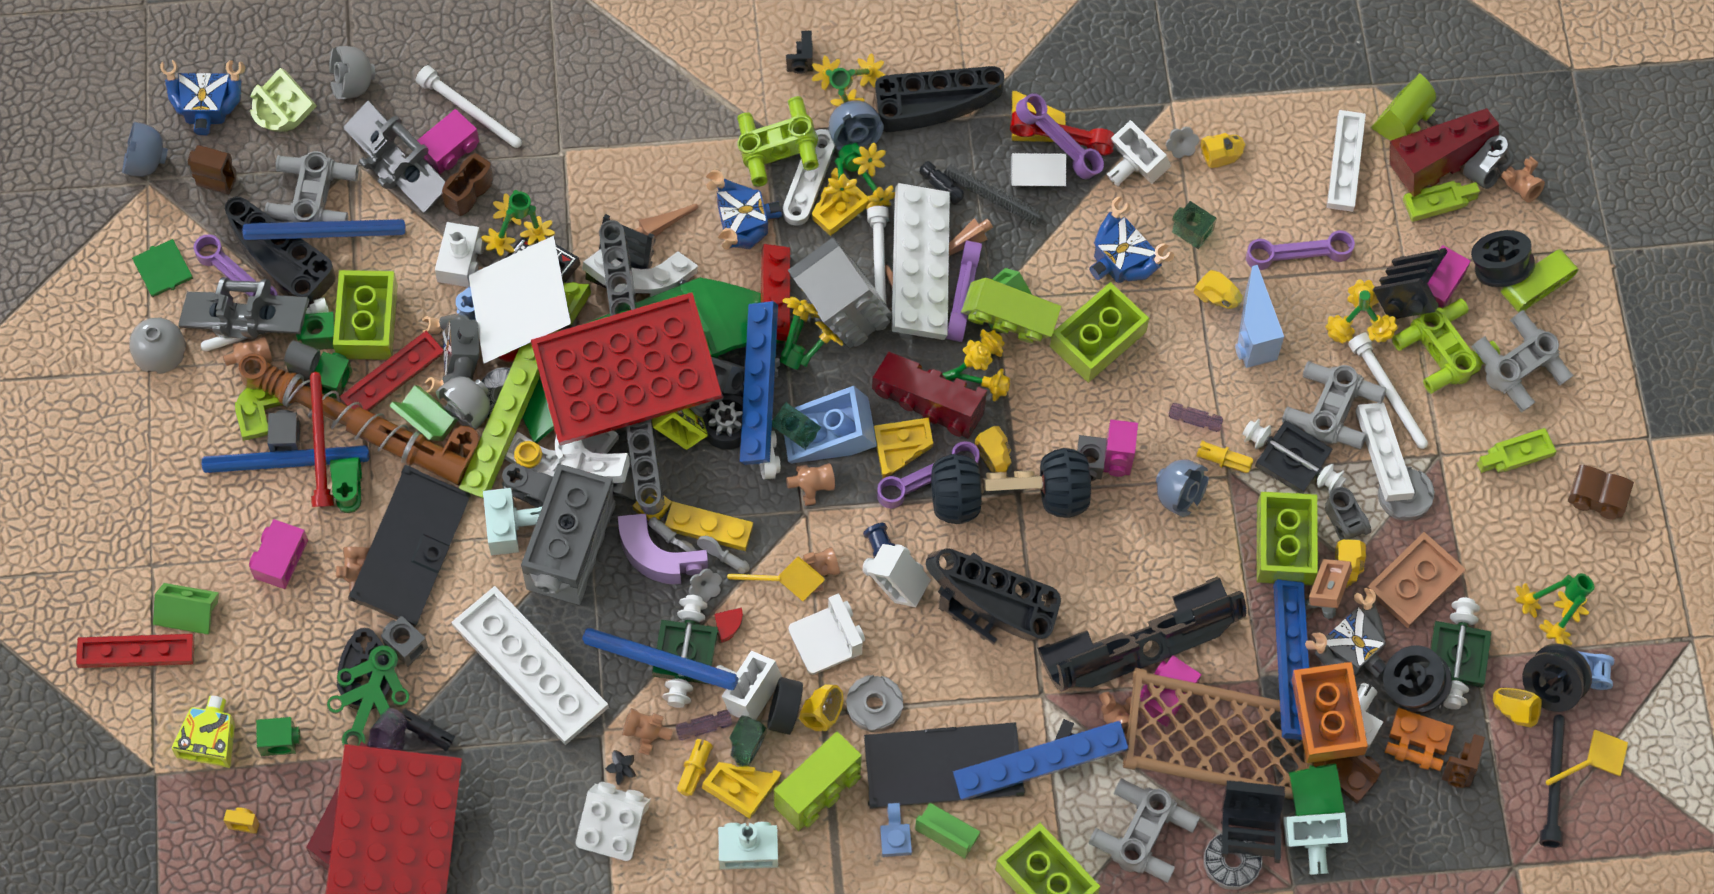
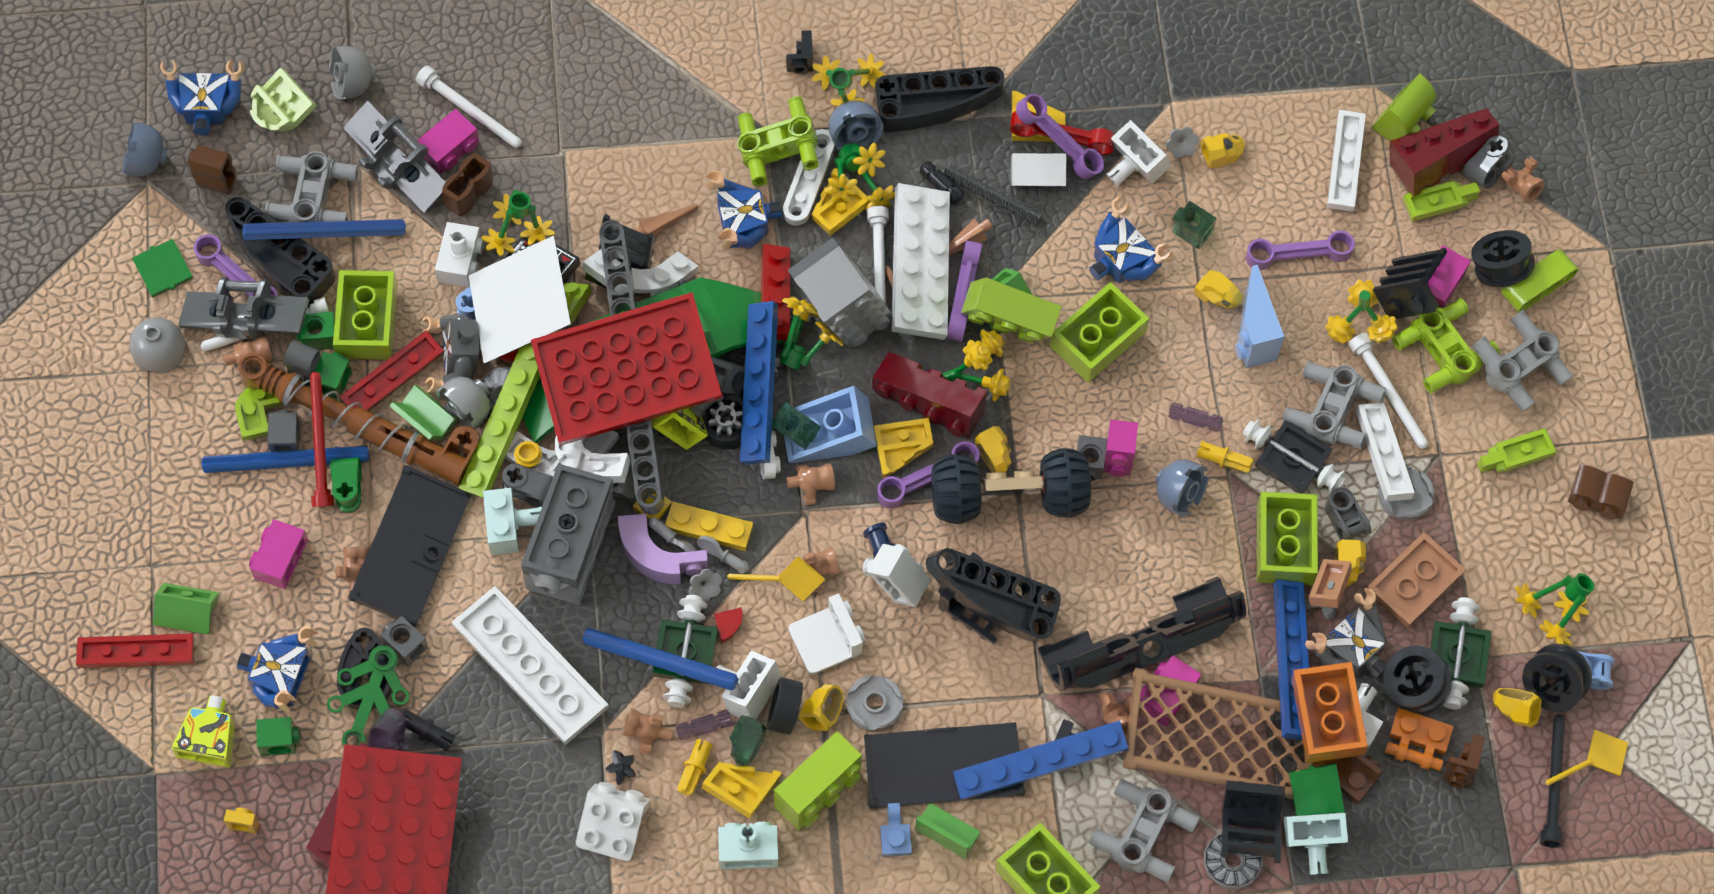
none -> torso [237,626,318,713]

